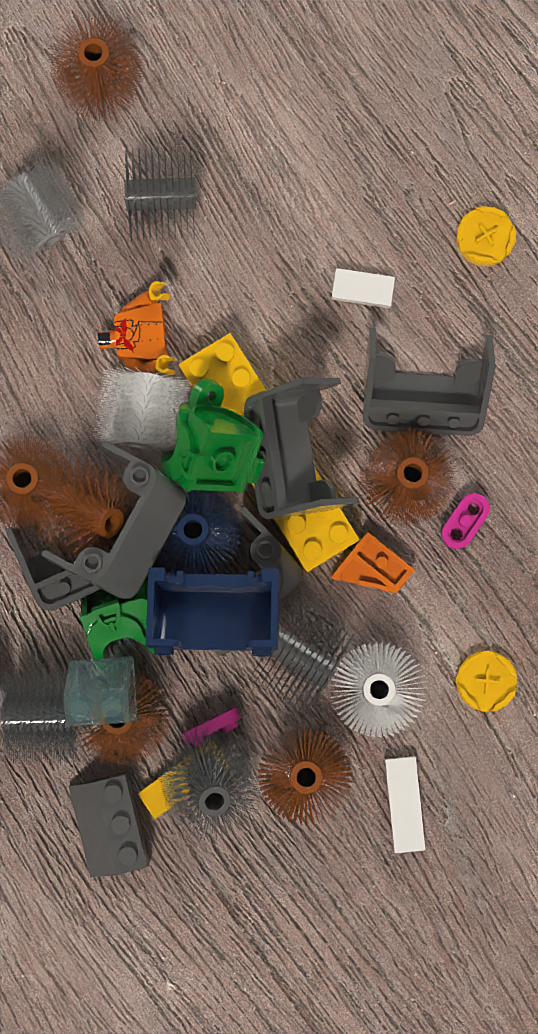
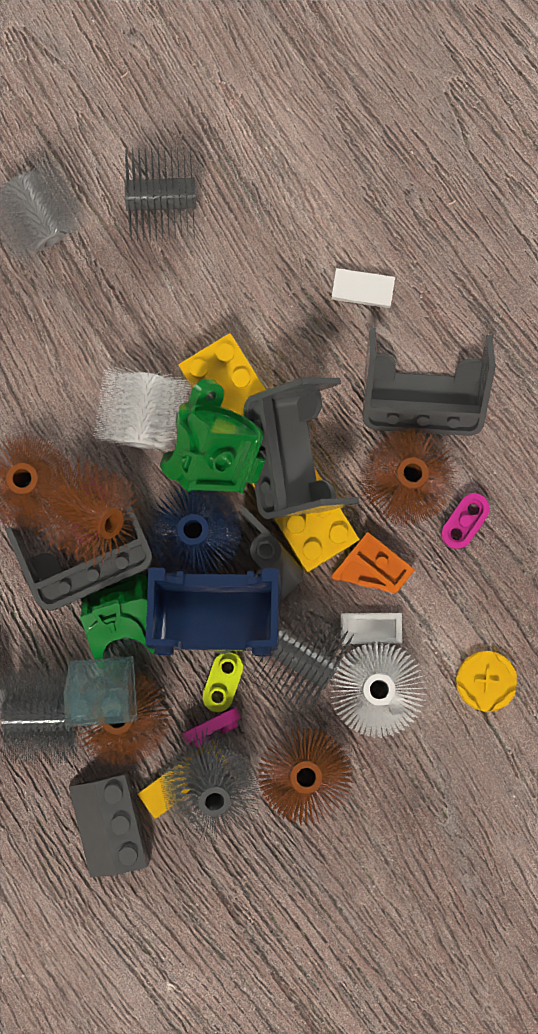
dark grey windscreen [41,440,186,599] -> none
dark orange piece [48,11,144,124] -> none
orange torso [98,281,176,376] -> none
white tile [384,756,425,853] -> none
yellow tile [456,206,516,267] -> none
none -> neon yellow plate [202,652,243,712]
none -> white tile [340,613,402,644]

